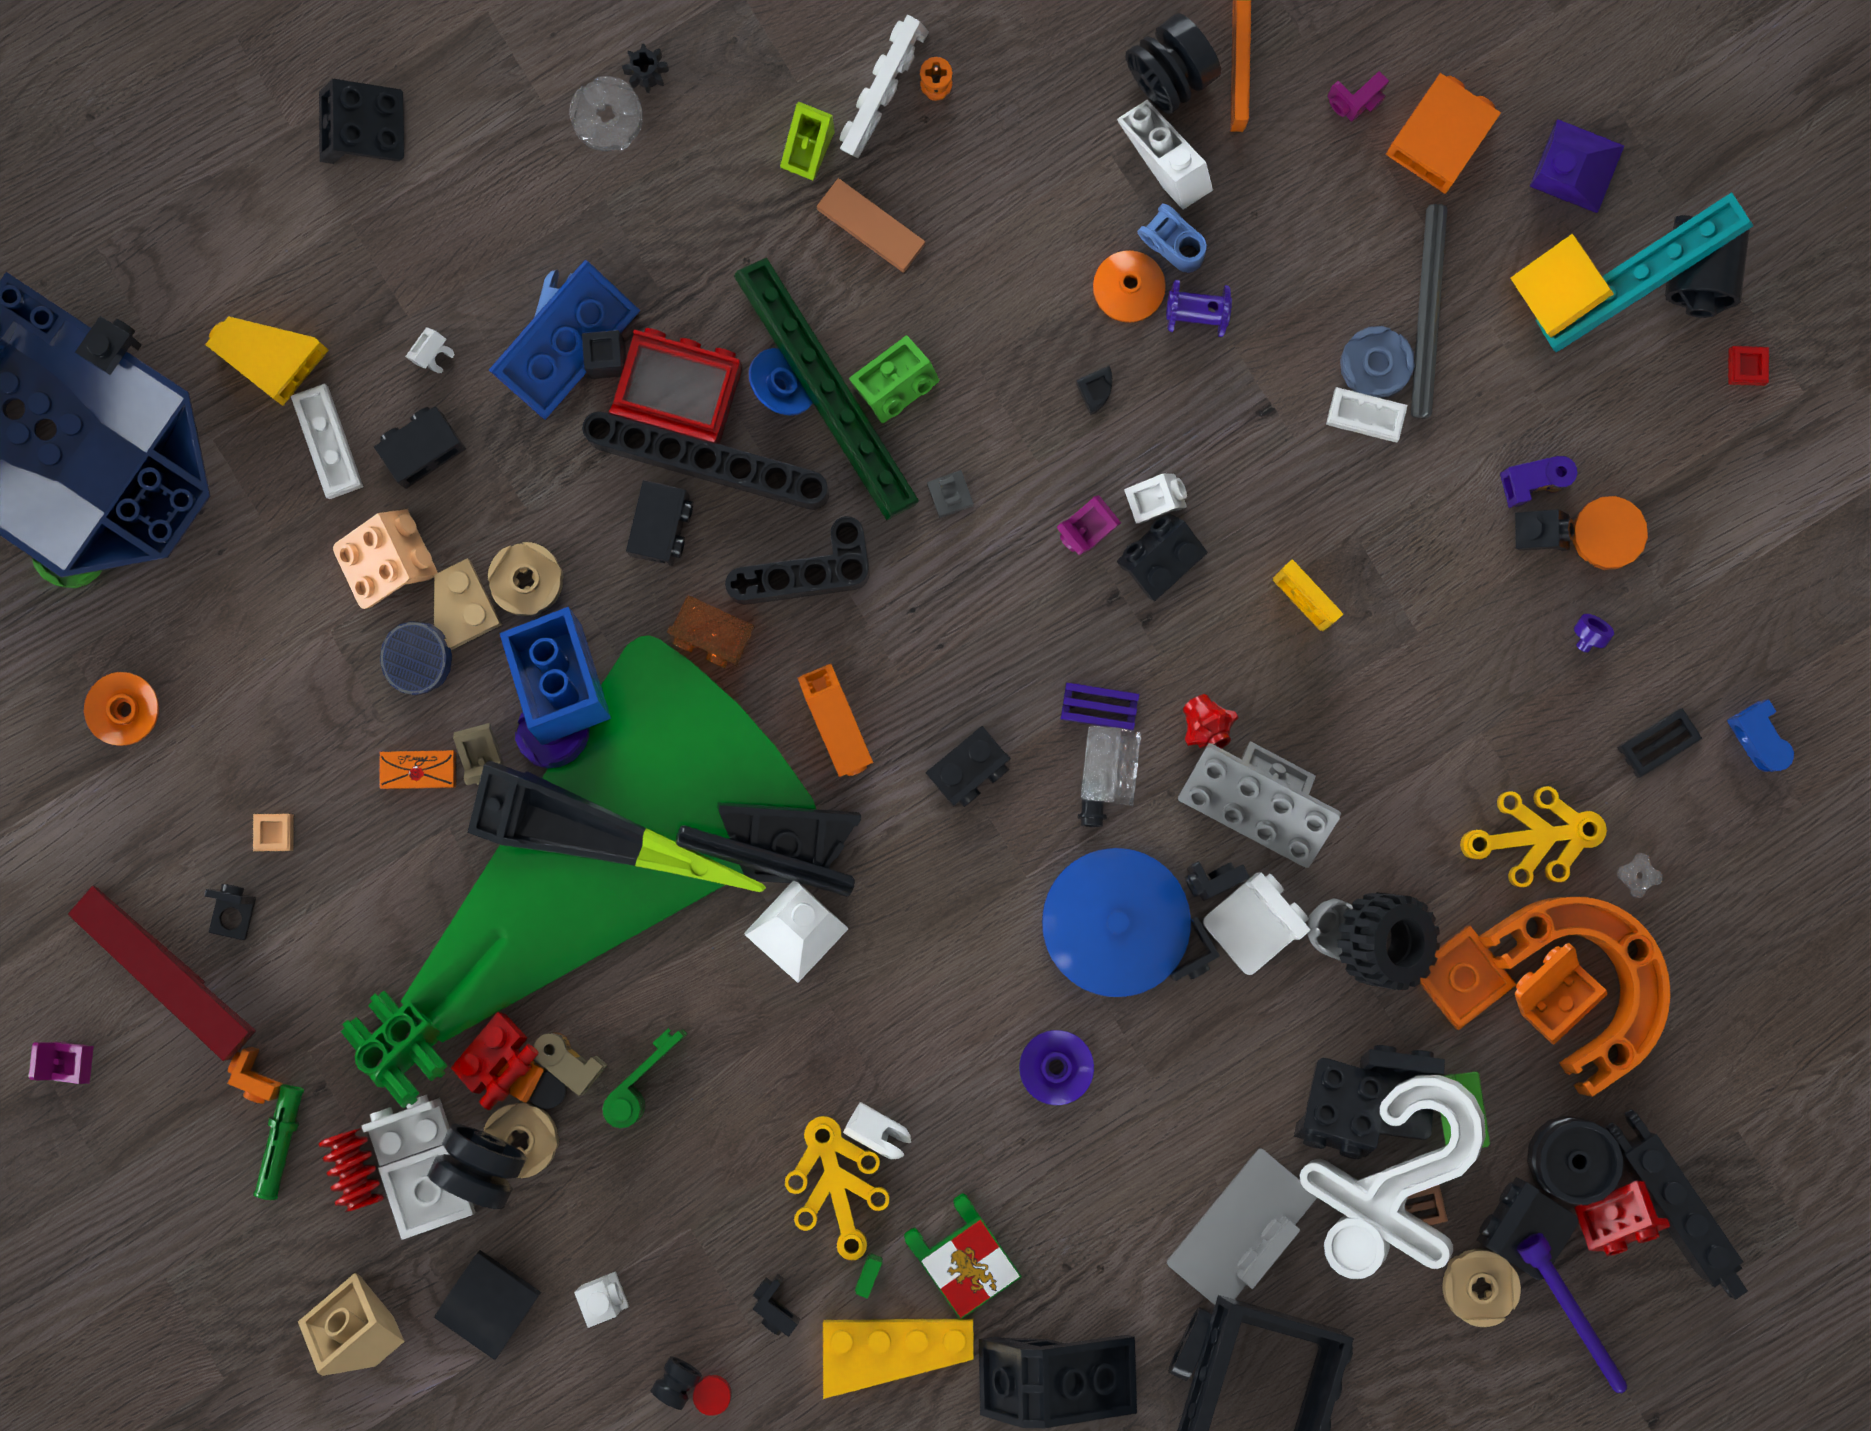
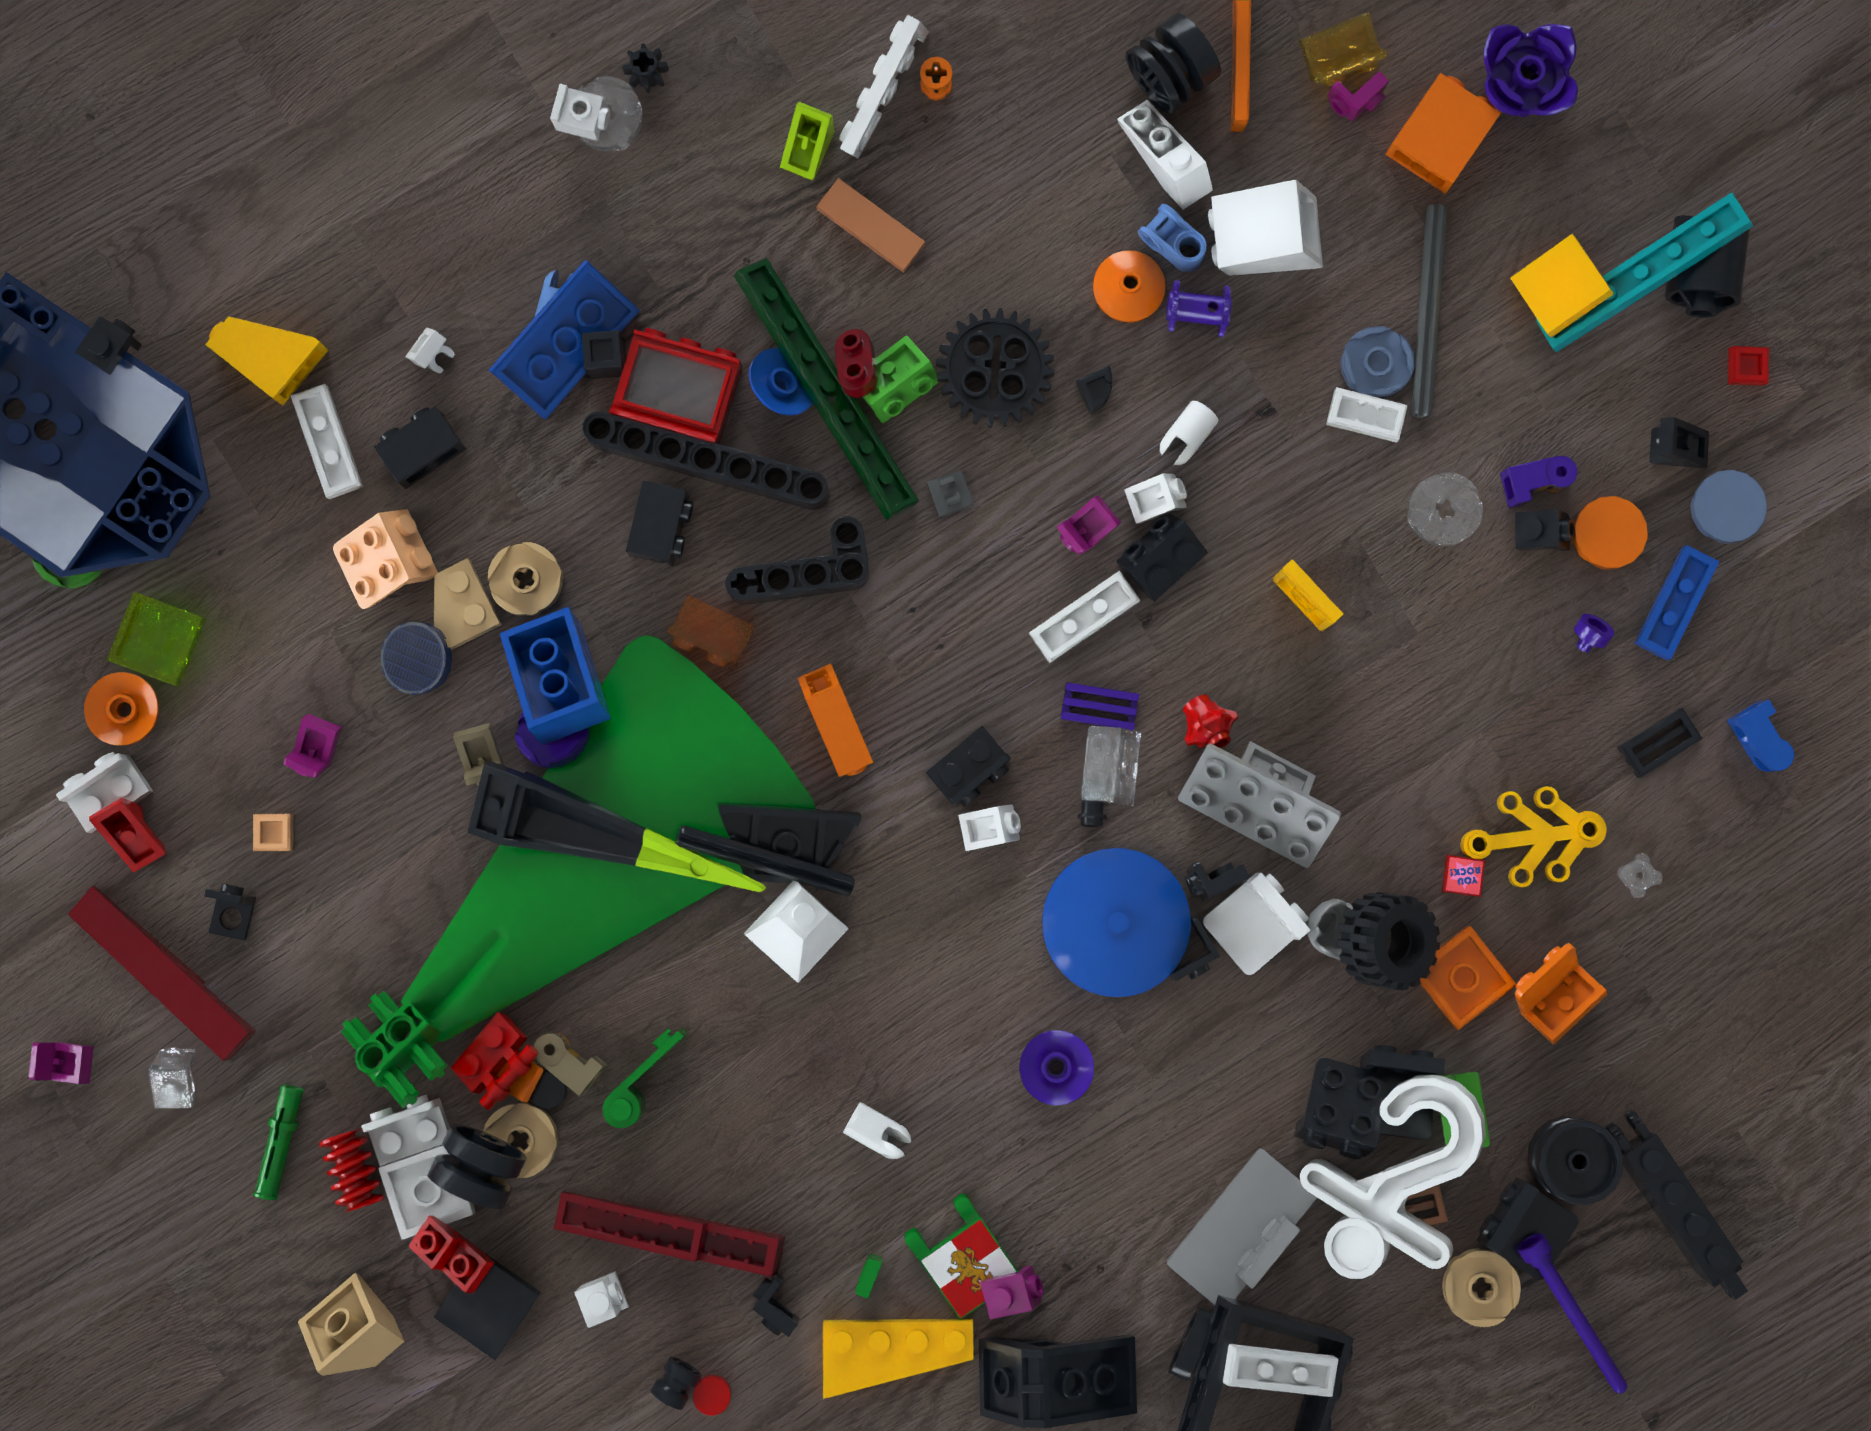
orange bracket [227,1047,283,1104] -> none
black bracket [319,79,404,164] -> none
orange tile [380,750,456,789] -> none
yellow plant [785,1116,890,1260] -> none
orange piece [1478,897,1670,1097] -> none
dark purple slope [1529,119,1624,213] -> none
red bracket [1574,1181,1670,1256] -> none
none -> white bracket [56,752,154,833]
none -> red slope [89,798,166,873]
none -> clear neon green plate [107,592,206,687]
none -> clear bracket [148,1047,196,1108]
none -> magenta bracket [283,714,342,778]
none -> red slope [408,1215,495,1293]
none -> white brick [550,84,610,141]
none -> dark red slope [553,1191,785,1277]
none -> dark red plate [835,329,878,398]
none -> black gear [936,308,1055,428]
none -> white bracket [958,804,1021,851]
none -> magenta bracket [980,1265,1043,1319]
none -> white tile [1029,570,1141,664]
none -> white piece [1160,401,1218,465]
none -> white slope [1208,180,1323,276]
none -> white tile [1223,1344,1338,1397]
none -> clear yellow bracket [1298,12,1388,87]
none -> clear plate [1407,472,1483,547]
none -> tile [1441,855,1485,897]
none -> dark purple brick [1483,24,1578,117]
none -> blue plate [1634,545,1720,660]
none -> black slope [1650,417,1709,468]
none -> sand blue tile [1690,470,1767,544]

